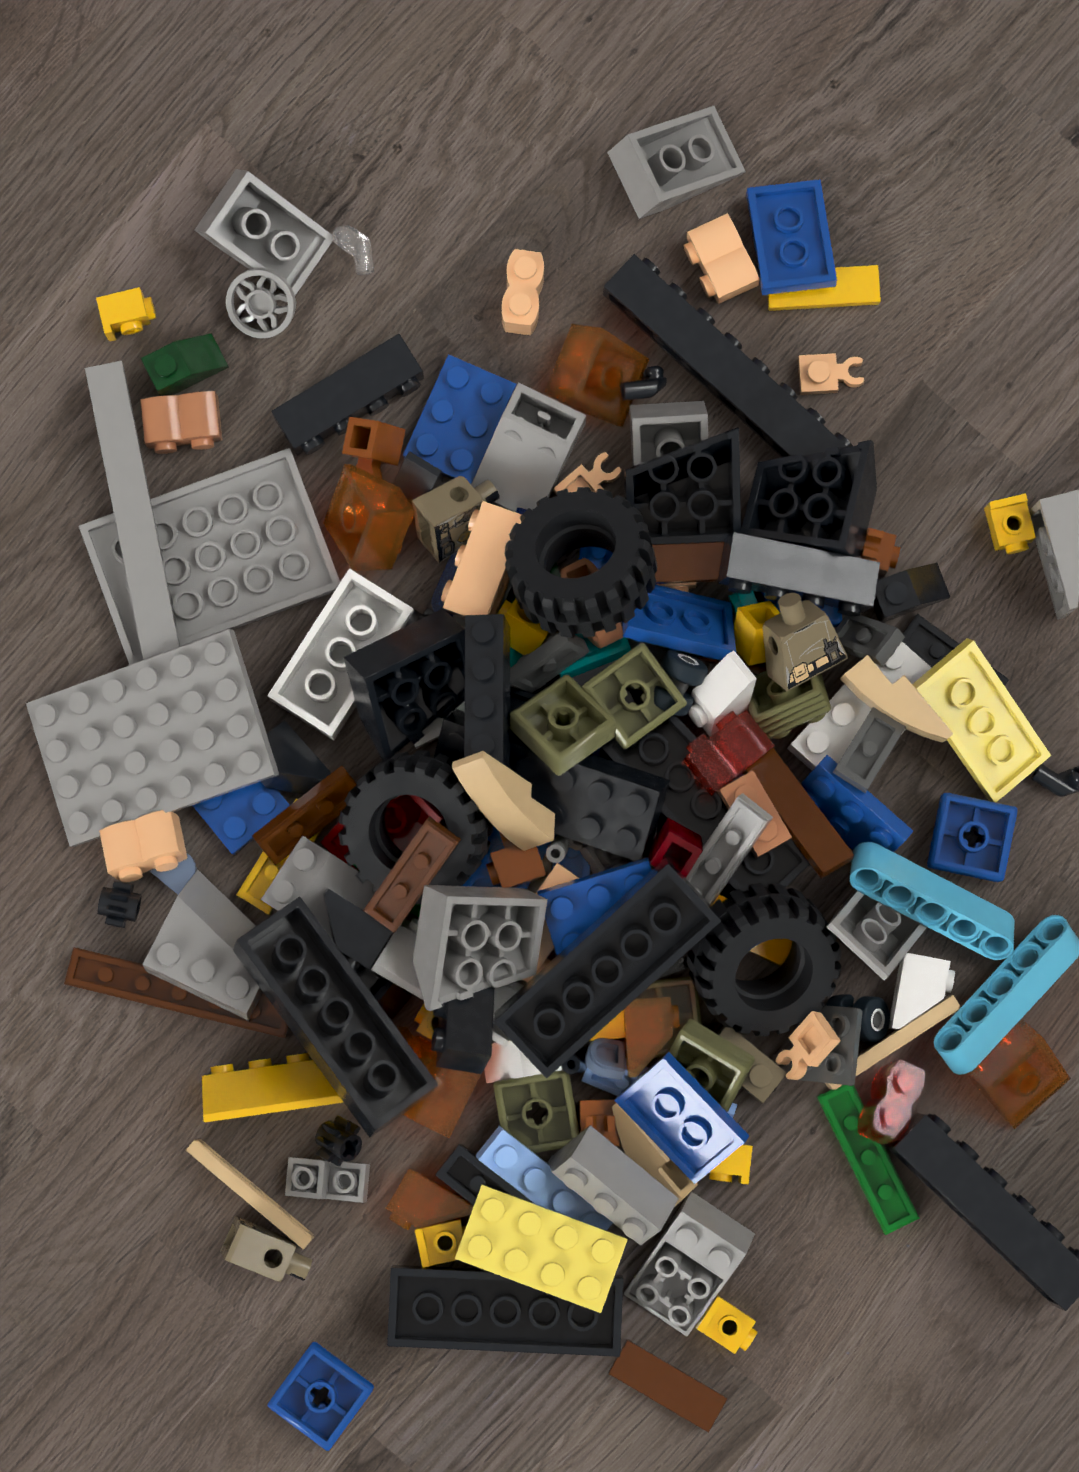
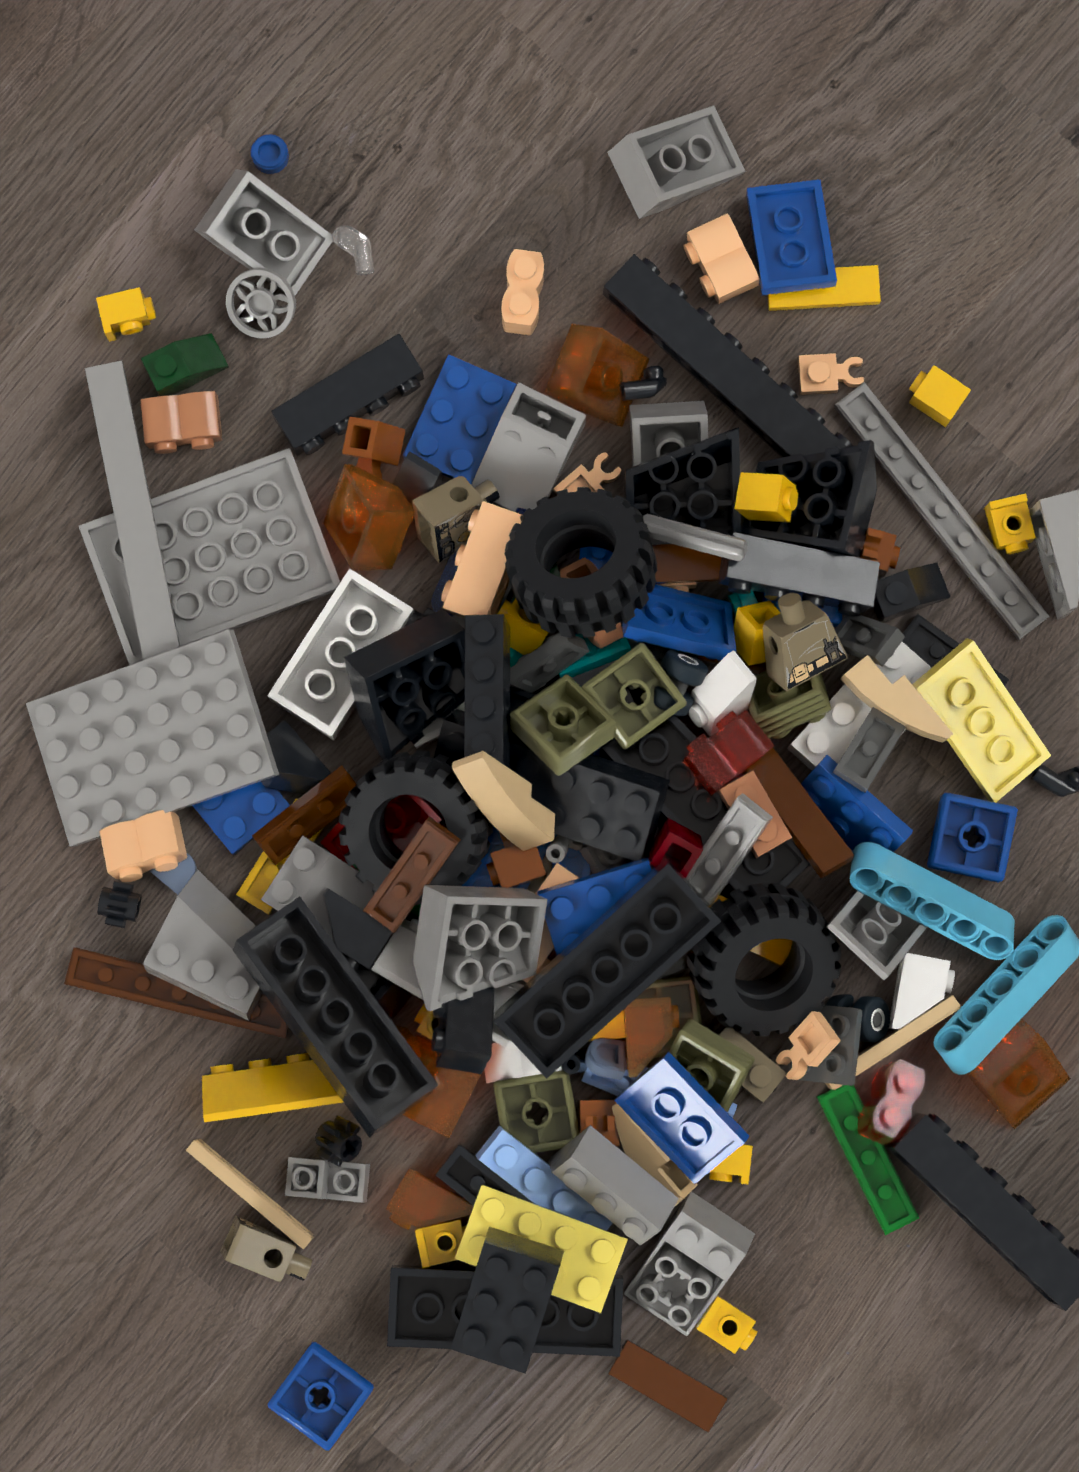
none -> blue tile [251,134,289,174]
none -> black brick [451,1227,564,1374]
none -> light grey axle [643,514,748,561]
none -> yellow brick [734,472,798,522]
none -> light grey tile [834,382,1050,641]
none -> yellow brick [909,365,971,428]

